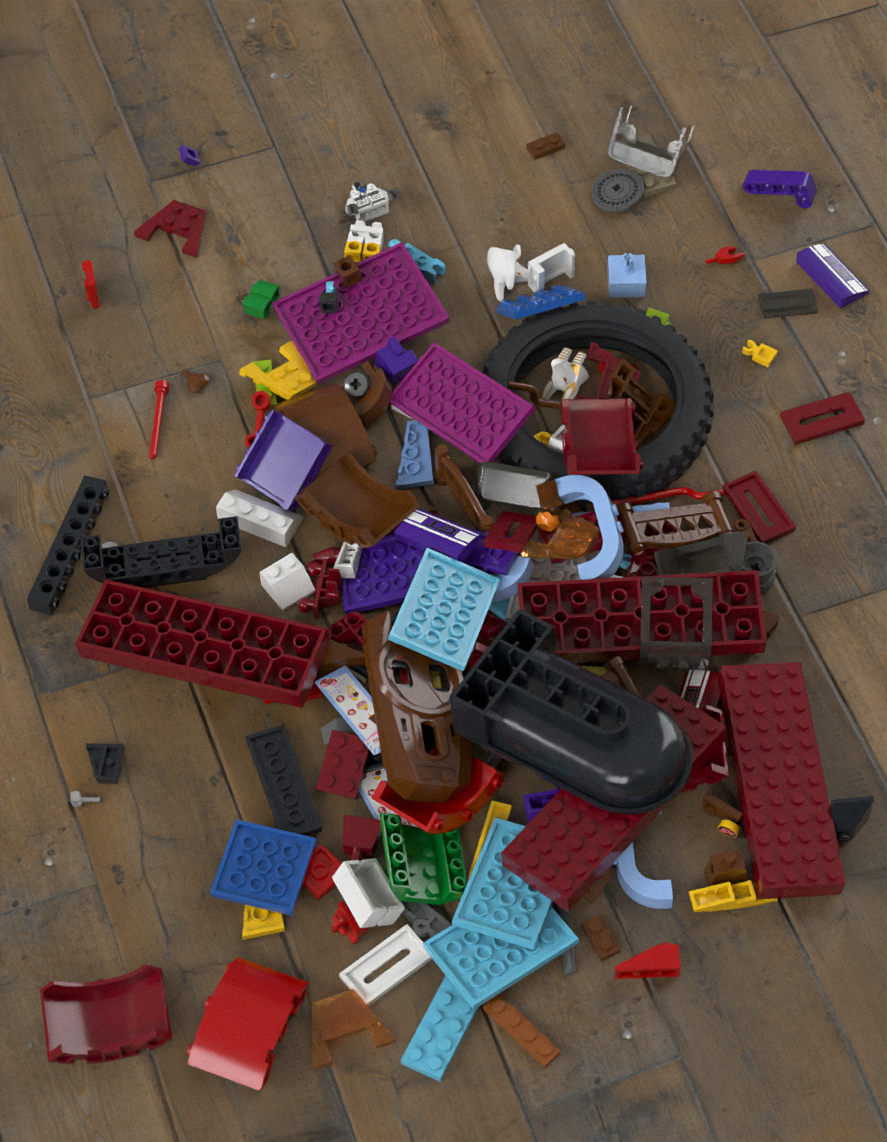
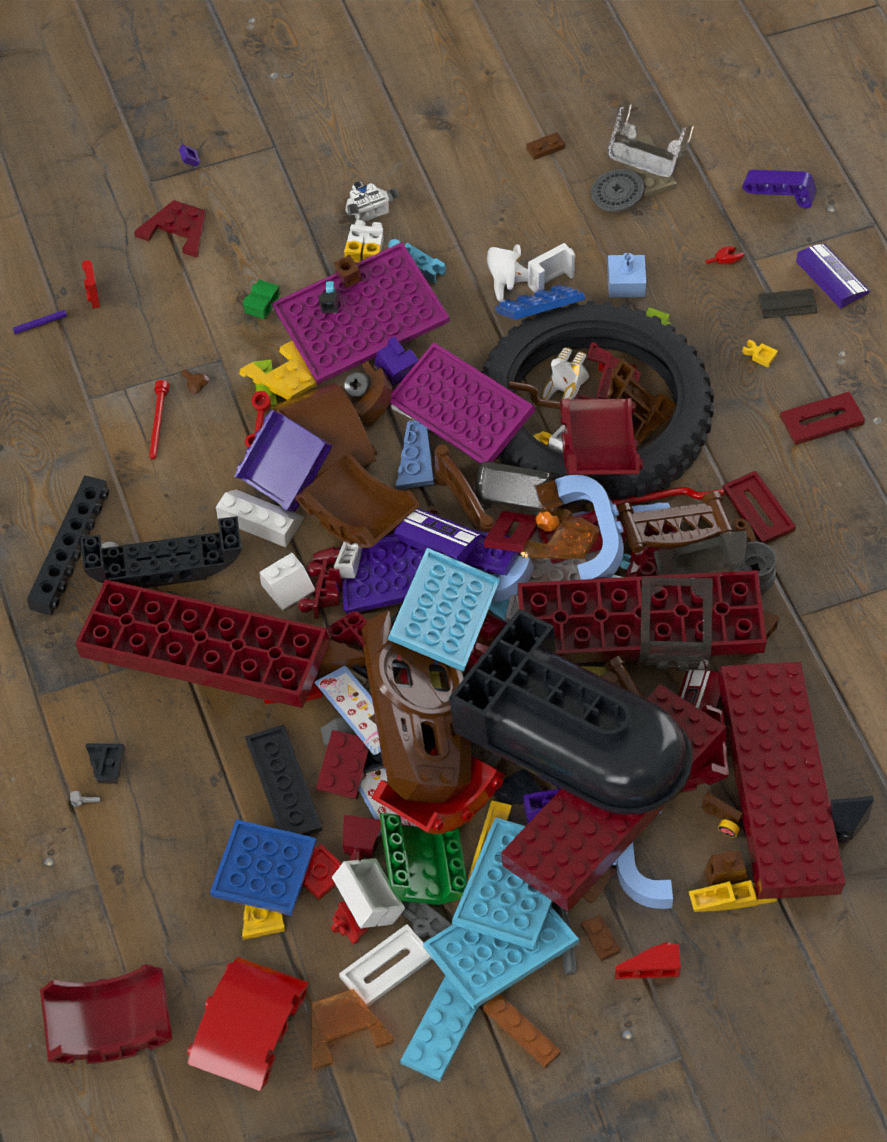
none -> dark purple bar [12,310,67,334]
none -> black wing [493,769,543,805]

